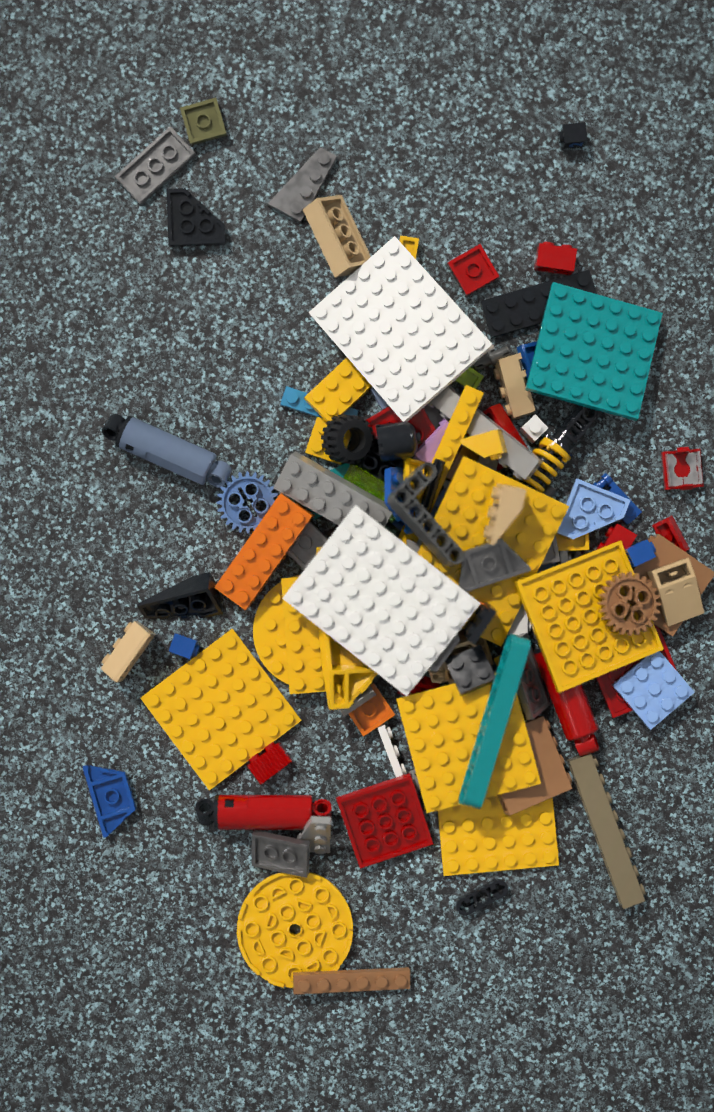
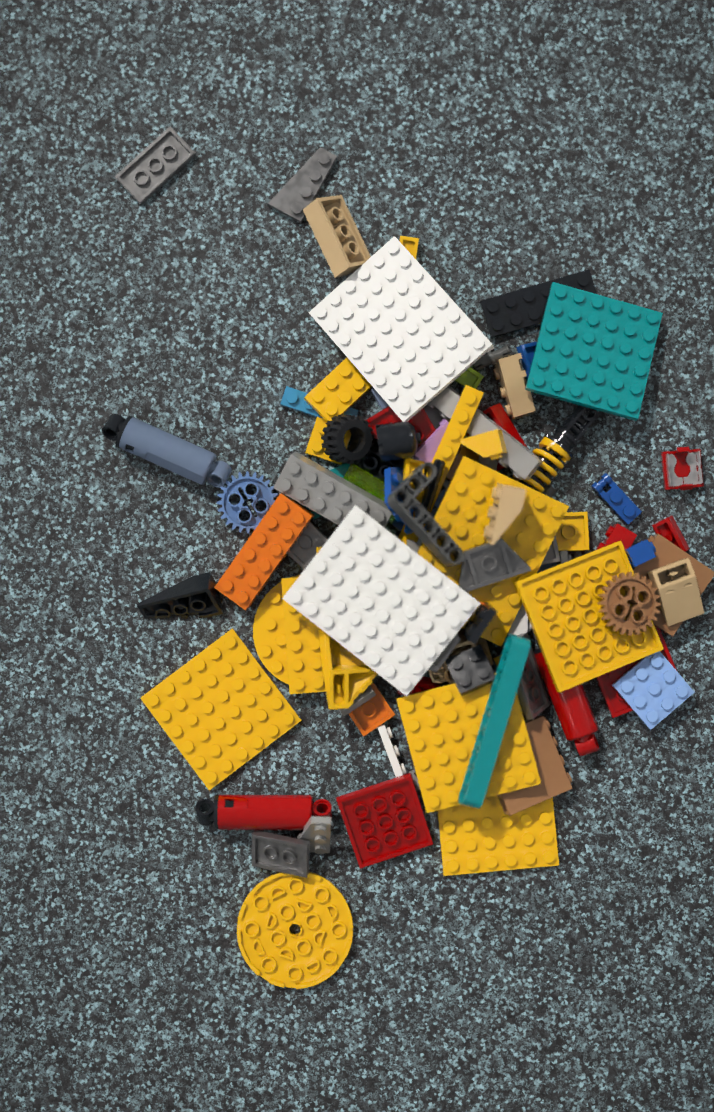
blue wing [82,765,137,838] -> none
tan slope [101,621,156,683] -> none
black plate [166,188,226,247] -> none
blue brick [168,633,200,659] -> none
olive plate [180,98,227,146] -> none
red brick [247,742,292,785] -> none
medium nougat plate [293,967,410,994] -> none
red plate [447,244,499,296] -> none
black beam [456,878,508,916] -> none
white brick [519,414,548,444] -> none
red brick [534,242,577,275] -> none
light blue plate [557,479,630,540] -> none
black brick [558,122,588,149] -> none
dark tan brick [567,753,646,909] -> none

